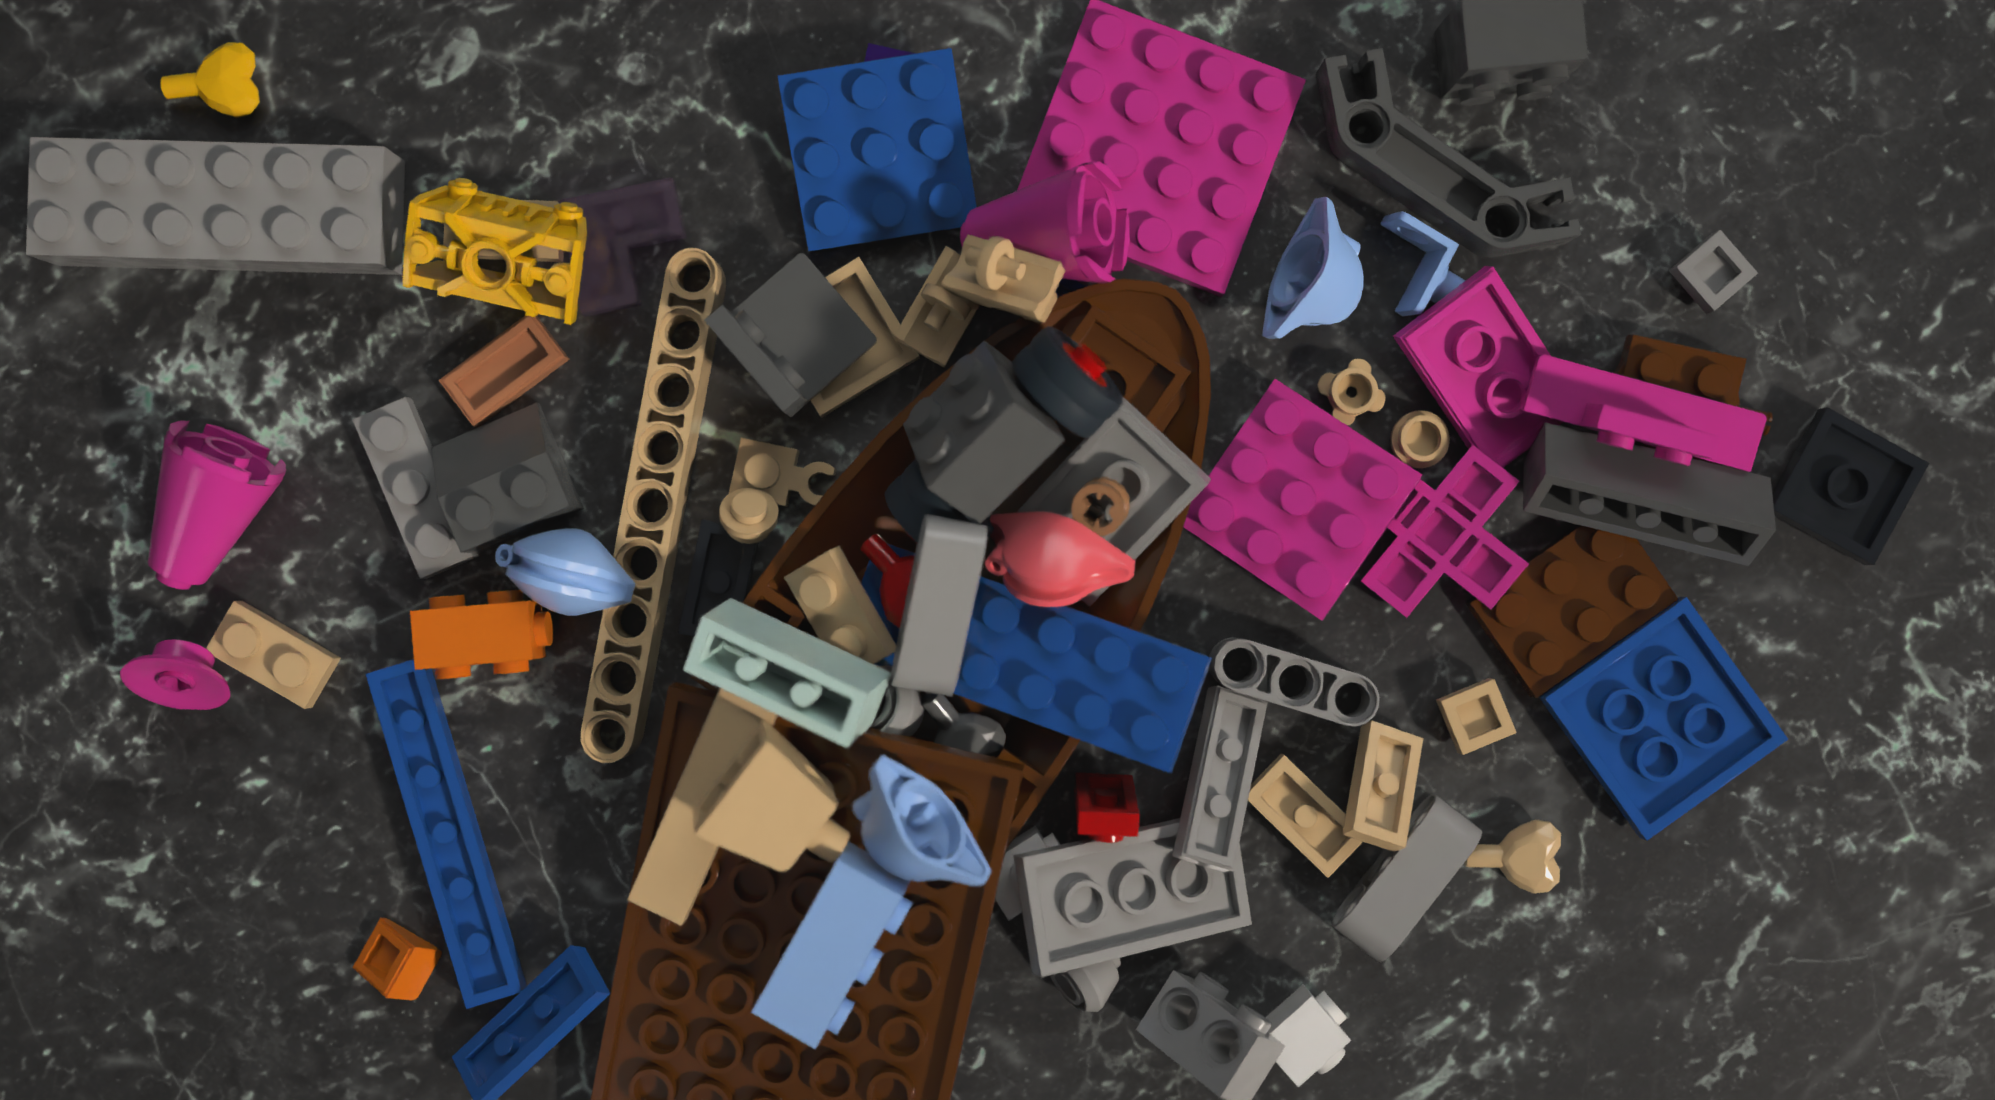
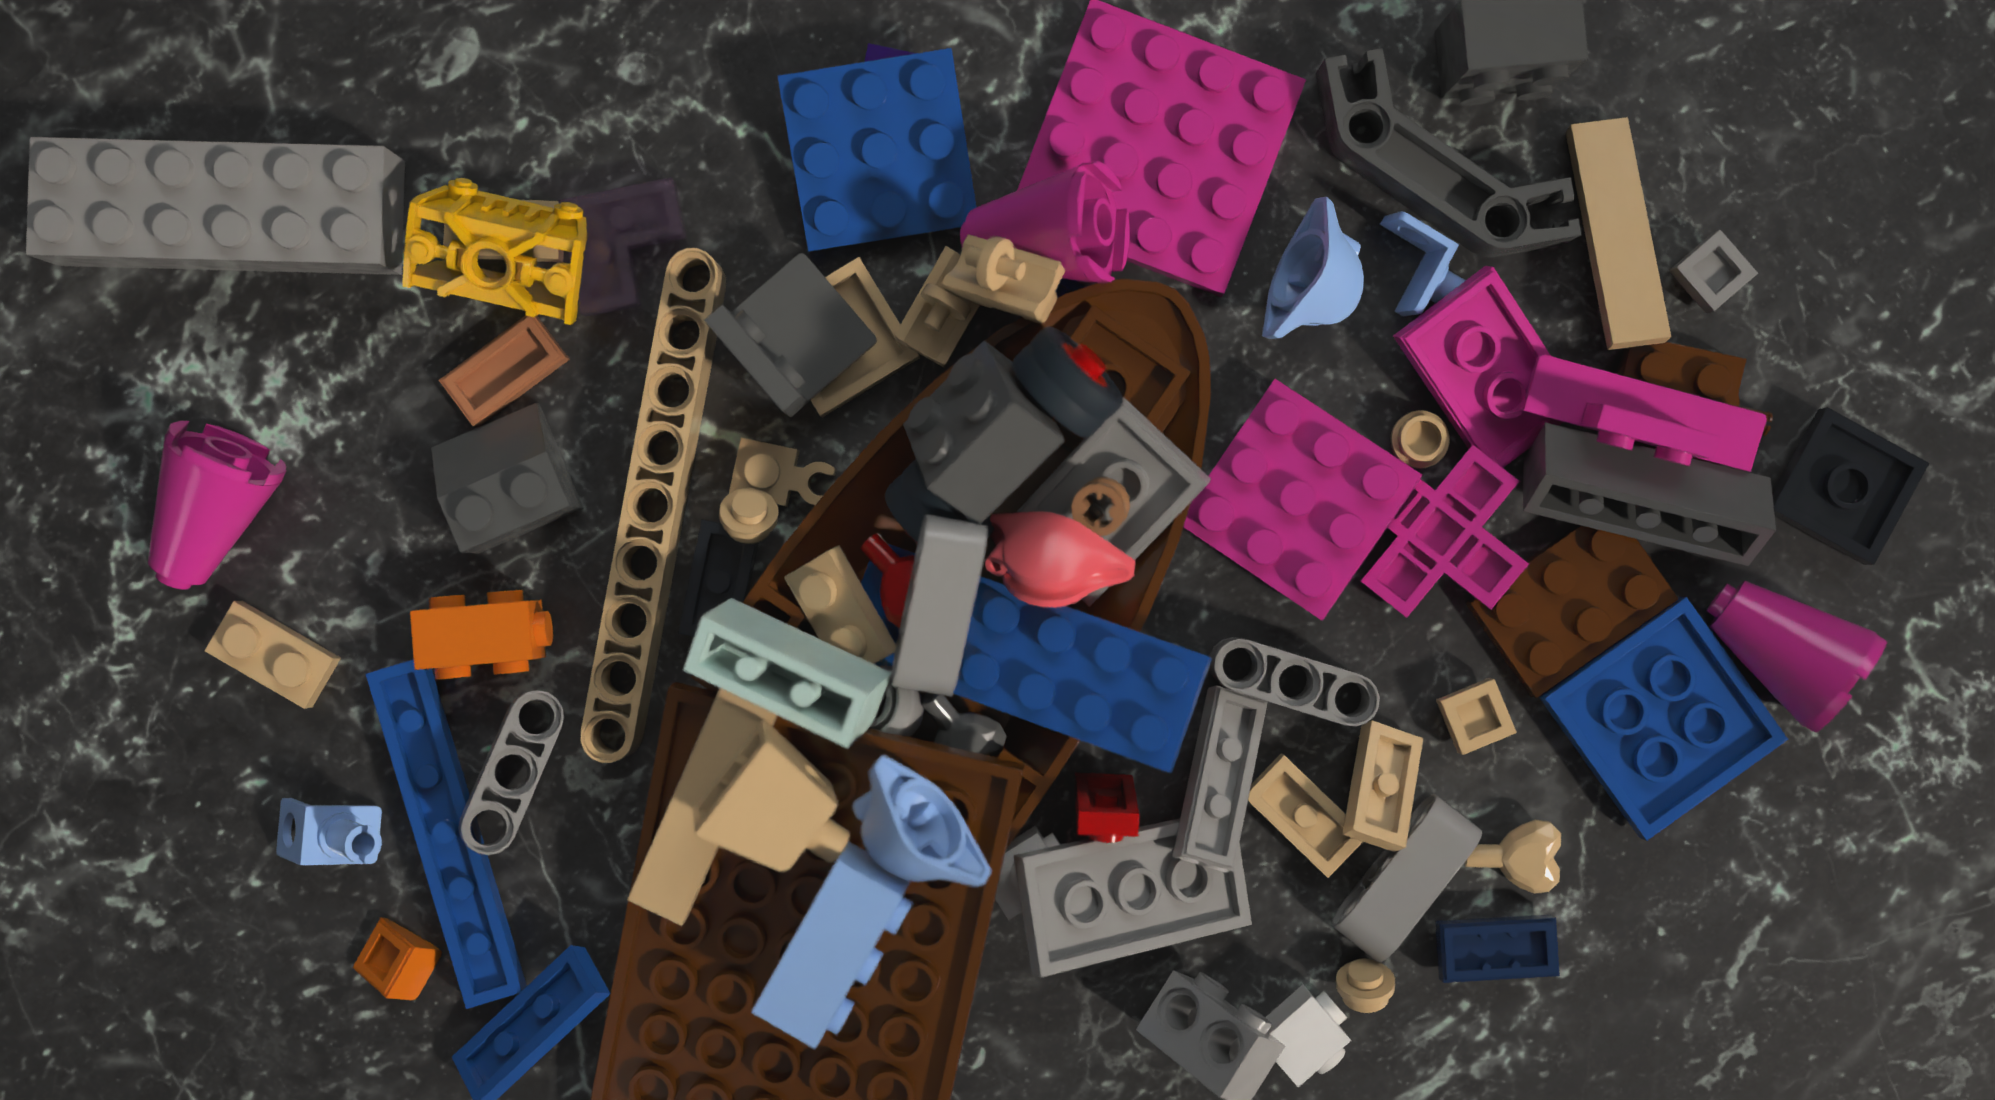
dark pink piece [120,640,230,710] -> none
yellow rock [161,42,260,118] -> none
light grey plate [352,397,479,579] -> none
light blue hat [495,528,636,616] -> none
light grey cone [1050,958,1121,1012] -> none
tan plate [1317,359,1385,426] -> none
none -> light blue bracket [276,798,382,865]
none -> light grey beam [458,690,564,855]
none -> tan plate [1336,958,1395,1013]
none -> dark blue plate [1435,914,1560,983]
none -> tan tile [1566,117,1671,350]
none -> dark pink cone [1706,580,1887,733]

